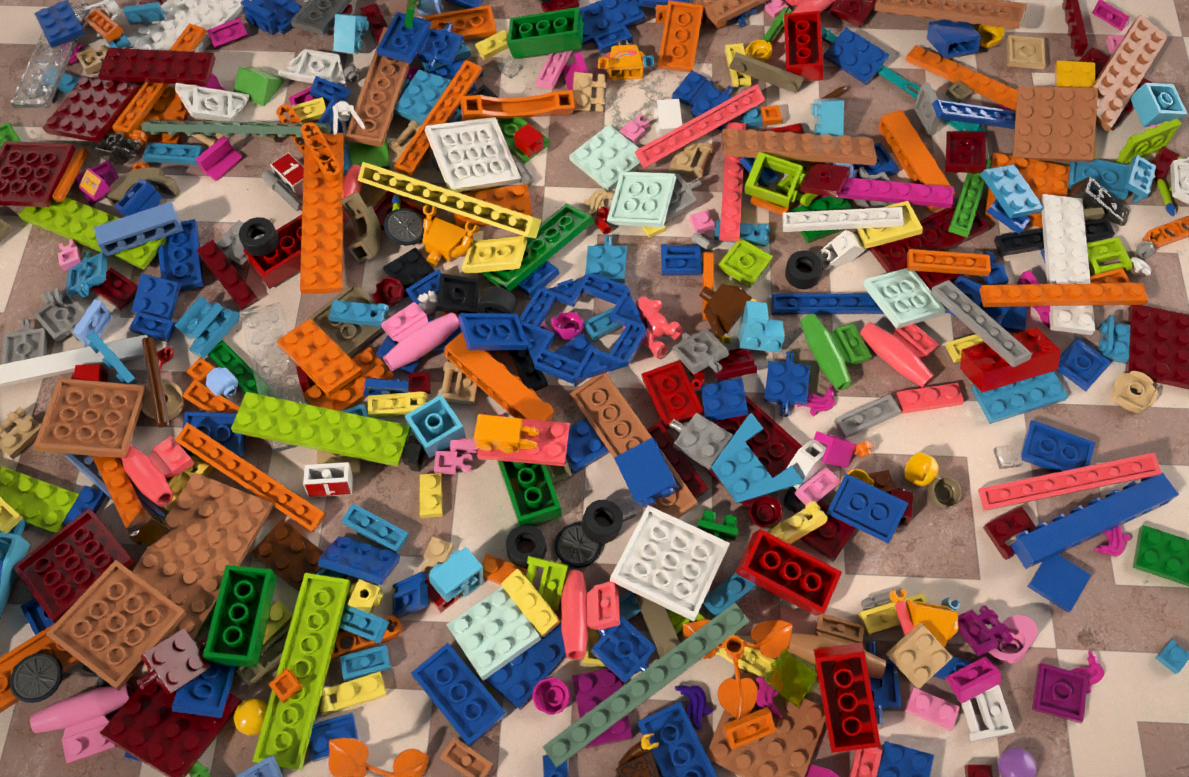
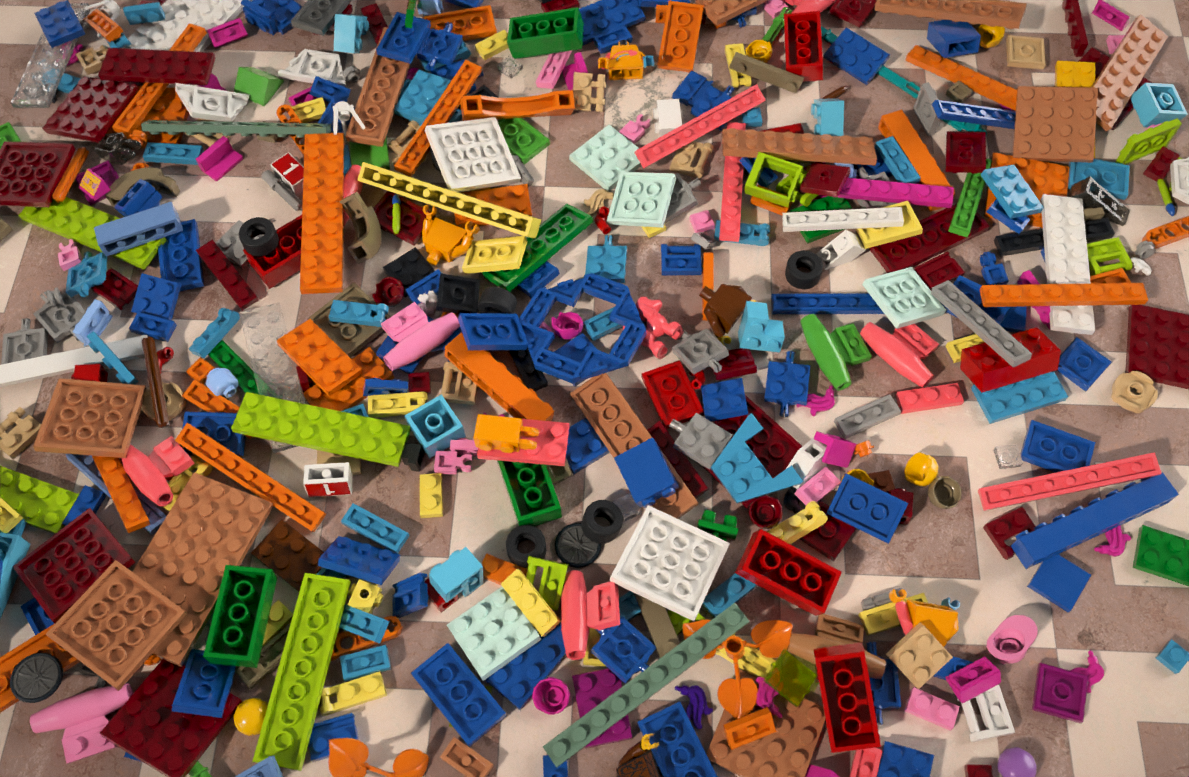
dark brown slope [126,507,171,546] -> none
plate [137,629,211,696] -> none
dark azure bracket [175,296,223,339] -> none
orange tile [269,668,303,703] -> none
orange beam [301,122,342,181] -> none
dark grey wheel [384,208,424,246] -> none
tan plate [421,536,454,574] -> none
red brick [514,123,544,158] -> none
lime plate [718,238,773,288] -> none
orange plate [760,105,782,126] -> none
orange plate [907,249,991,276] -> none
magenta plate [958,605,1013,656] -> none
dark azure bracket [1098,315,1130,364] -> none
dark azure bracket [1124,155,1156,203] -> none
none -> dark azure plate [874,136,921,184]

